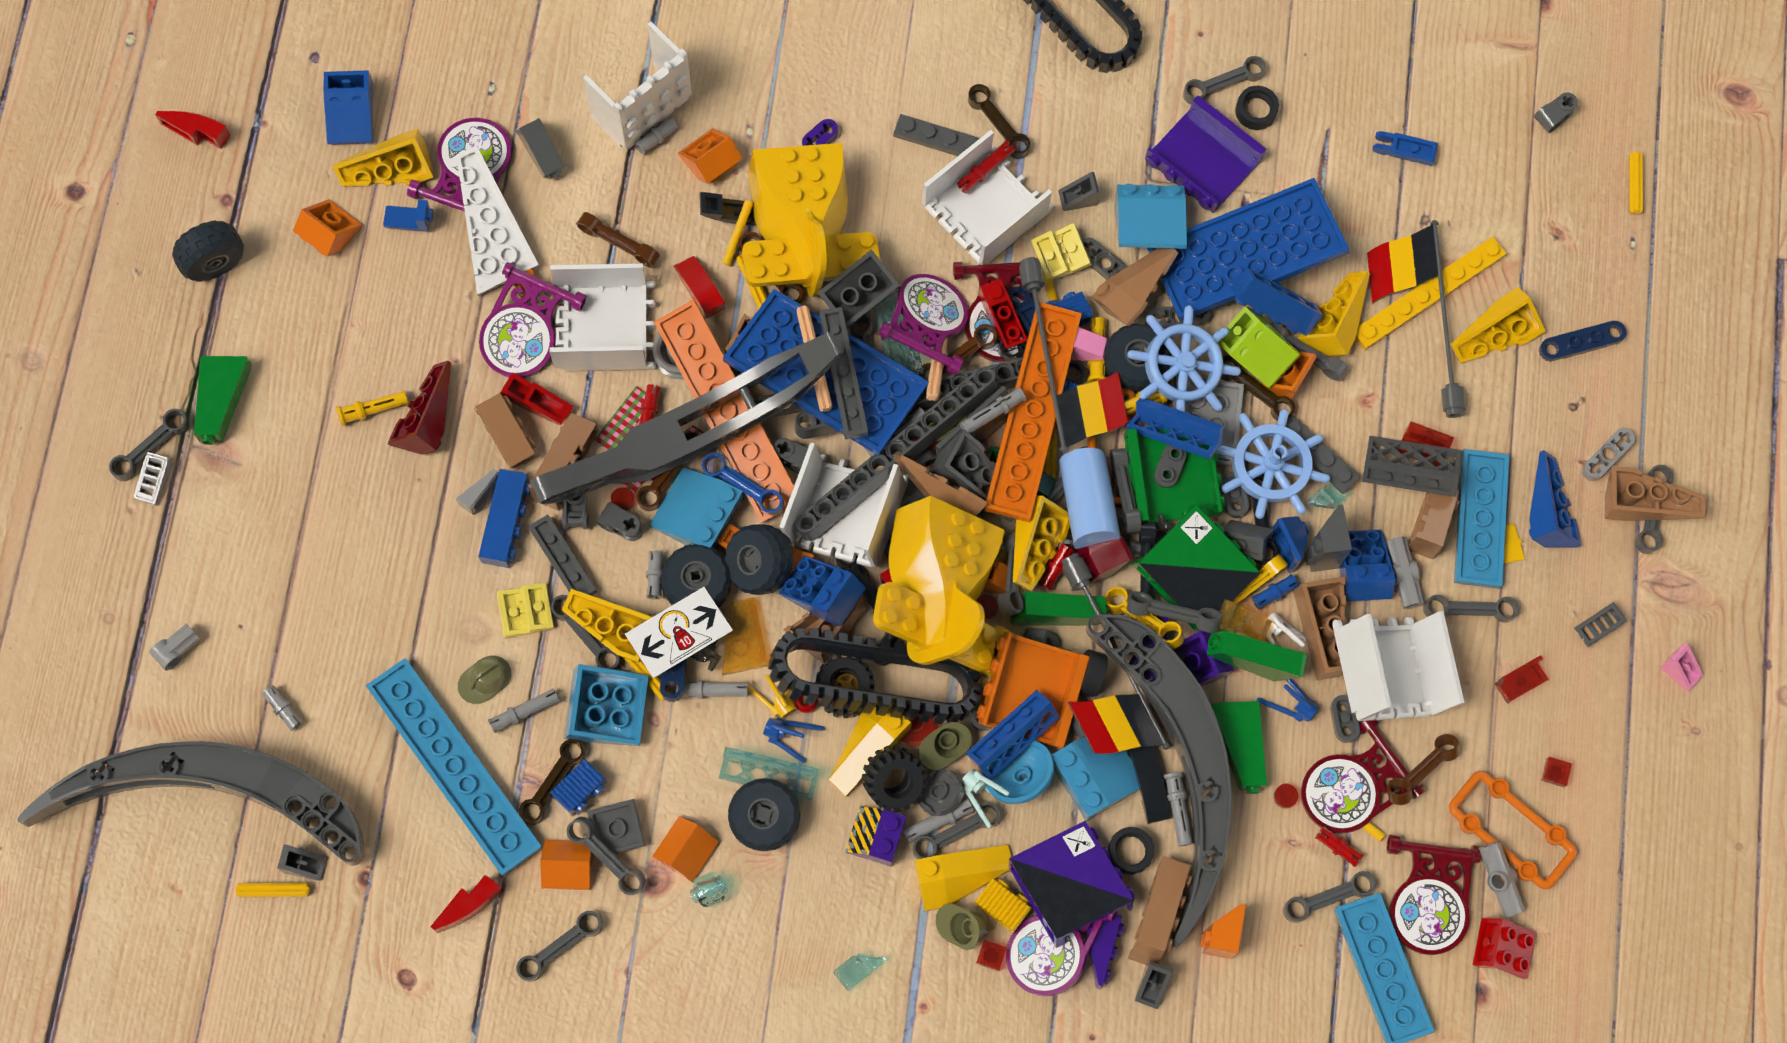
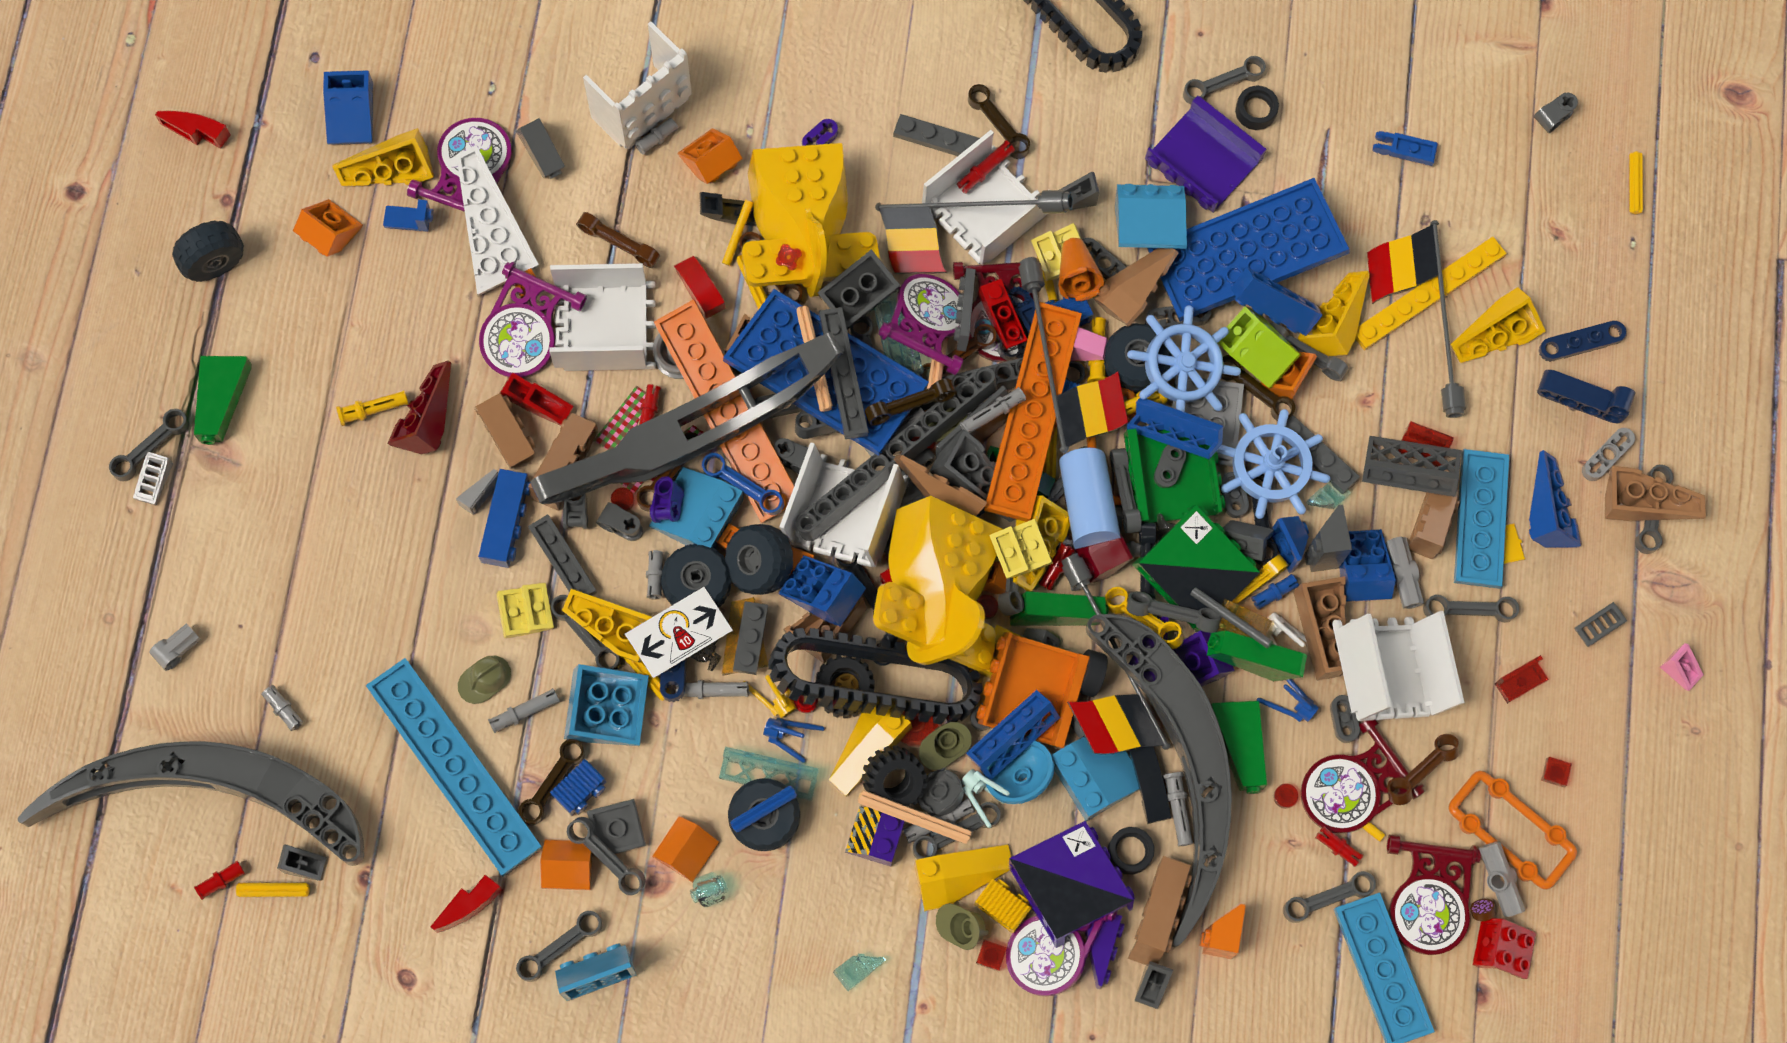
none -> red pin [194,861,245,900]
none -> dark azure slope [555,943,637,1001]
none -> dark purple piece [650,476,684,523]
none -> blue axle [730,786,797,832]
none -> dark grey plate [733,601,768,675]
none -> clear red plate [776,244,802,270]
none -> light nougat axle [858,790,971,844]
none -> dark brown piece [864,378,957,426]
none -> flag [875,190,1073,274]
none -> dark grey plate [954,268,975,352]
none -> light yellow slope [989,519,1053,579]
none -> orange cone [1058,238,1104,301]
none -> dark grey bar [1190,587,1273,649]
none -> reddish brown tile [1470,899,1496,921]
none -> dark blue beam [1537,370,1636,424]

